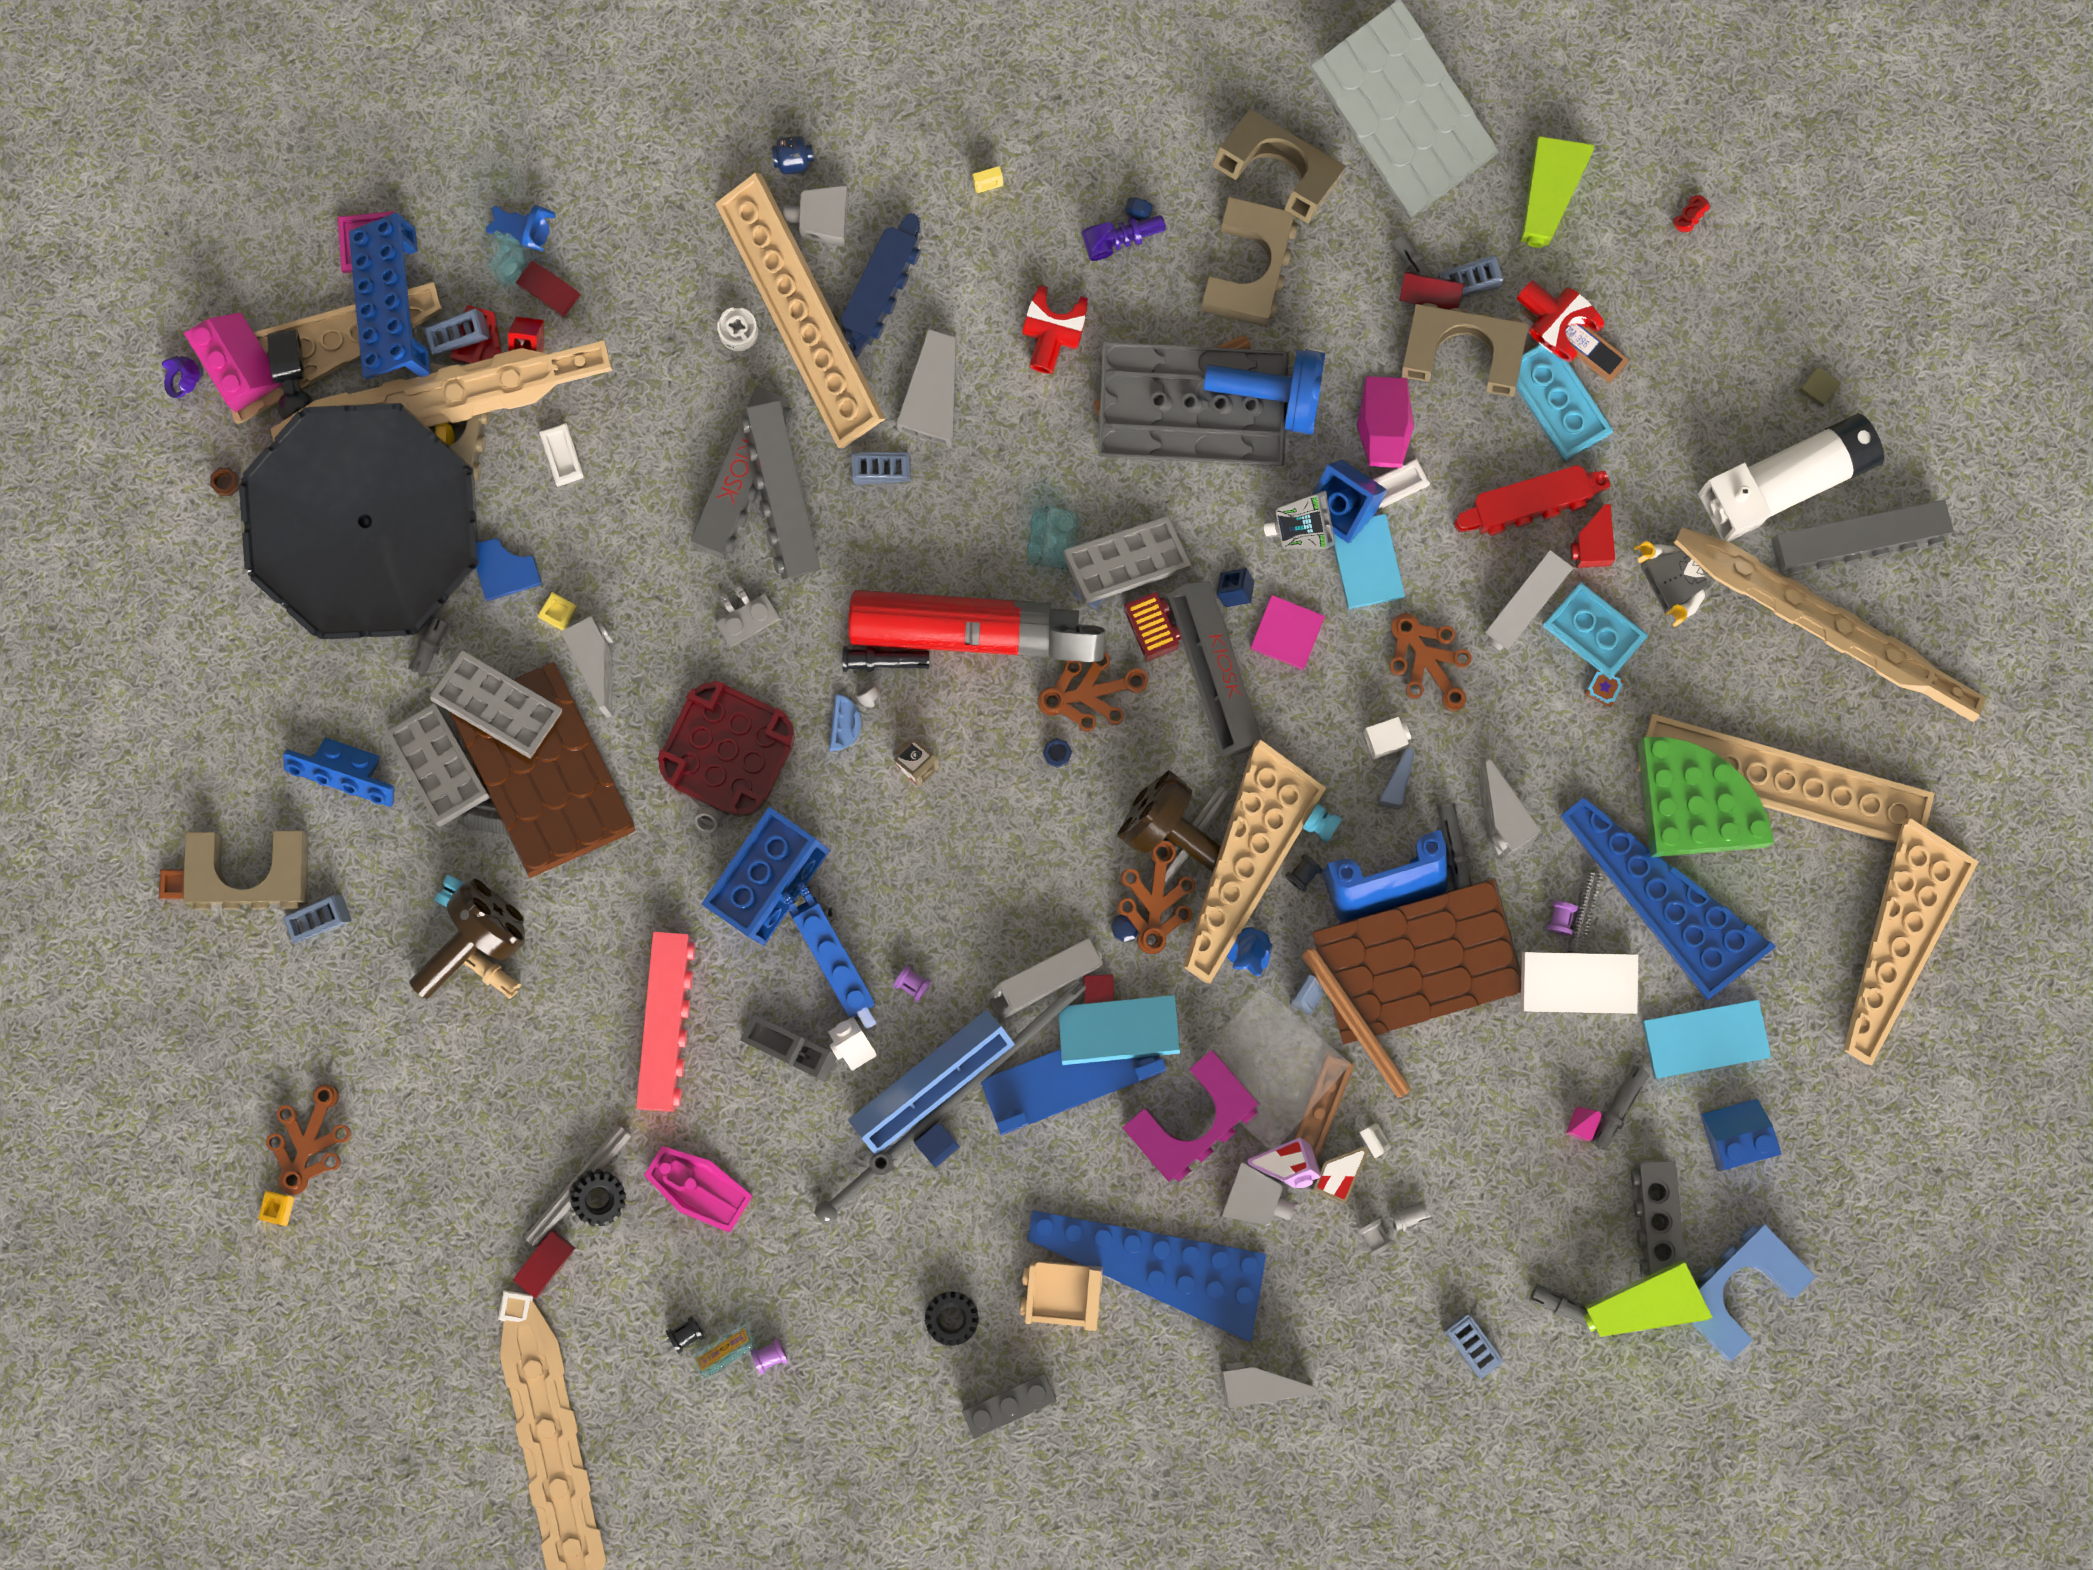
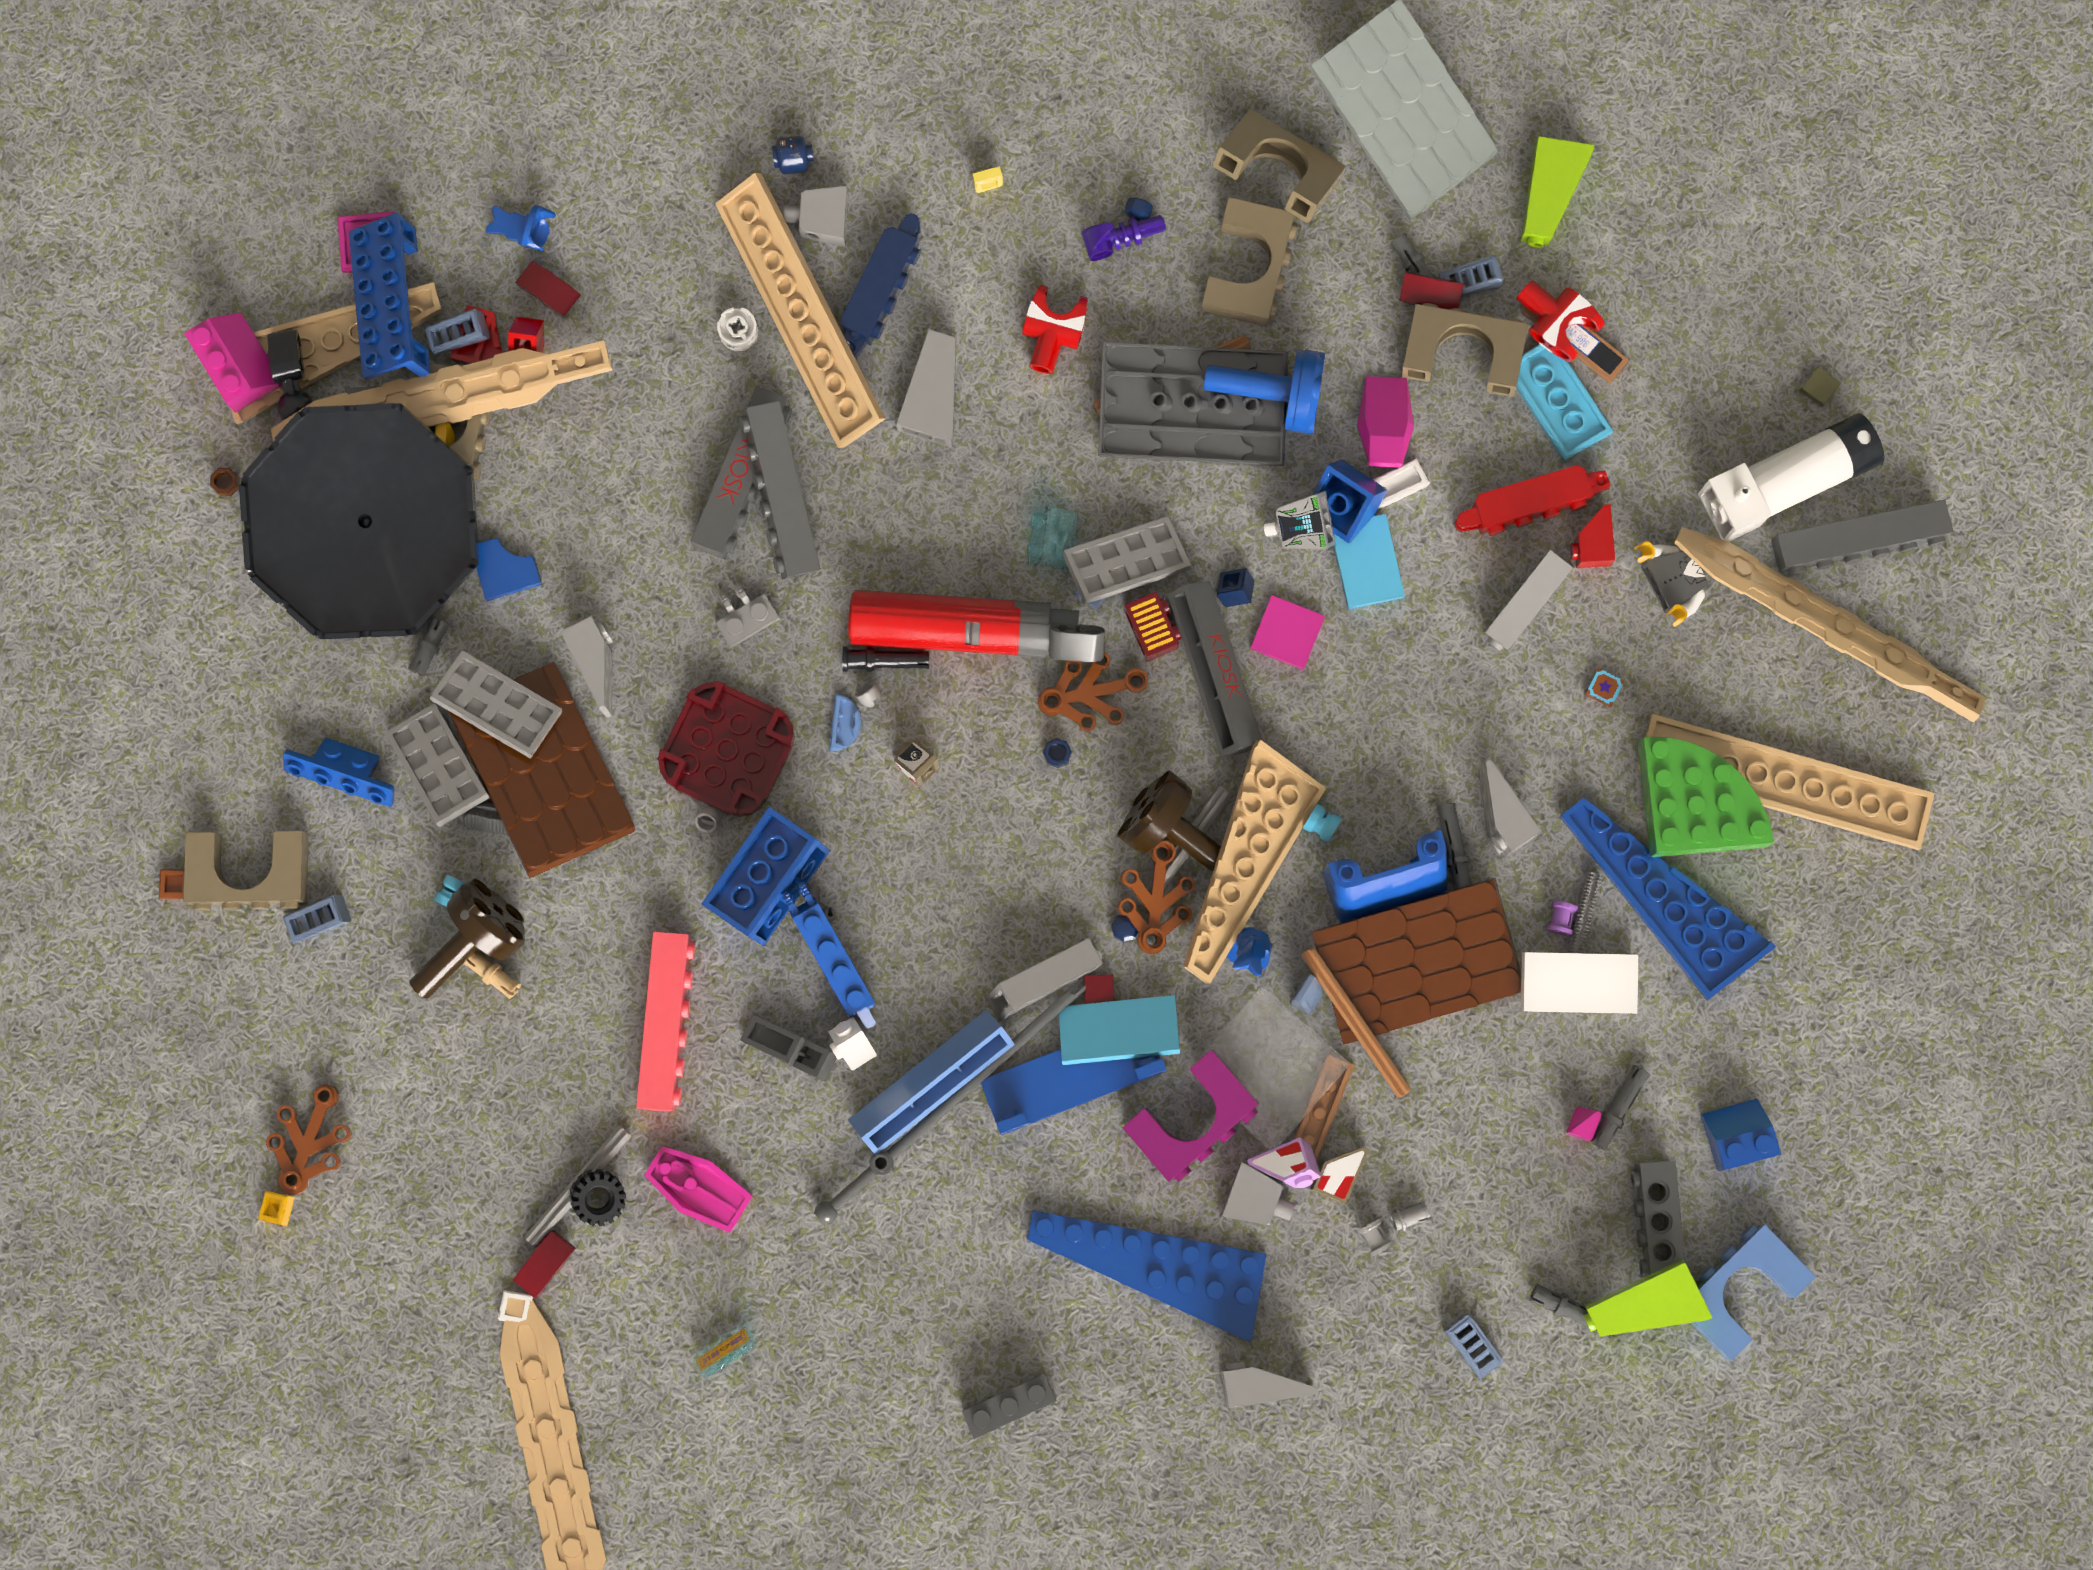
dark purple piece [162,356,204,399] -> none
clear light blue bracket [487,230,527,289] -> none
light yellow tile [538,592,578,631] -> none
white tile [539,423,584,487] -> none
black bush [666,1316,705,1354] -> none
medium lavender bush [750,1338,788,1375] -> none
sand blue slope [851,452,911,485] -> none
medium lavender bush [893,965,932,1002] -> none
dark blue piece [914,1124,960,1168] -> none
black tyre [925,1291,979,1346] -> none
tan panel [1020,1260,1103,1331] -> none
black bush [1285,854,1323,893] -> none
white tile [1360,1123,1391,1158] -> none
white brick [1363,717,1411,760] -> none
sand blue slope [1377,748,1415,810] -> none
dark orange plant [1389,613,1472,711] -> none
medium azure tile [1543,582,1648,680] -> none
medium azure tile [1642,1000,1771,1079] -> none
red piece [1673,195,1710,232] -> none
tan wing [1843,818,1978,1065] -> none

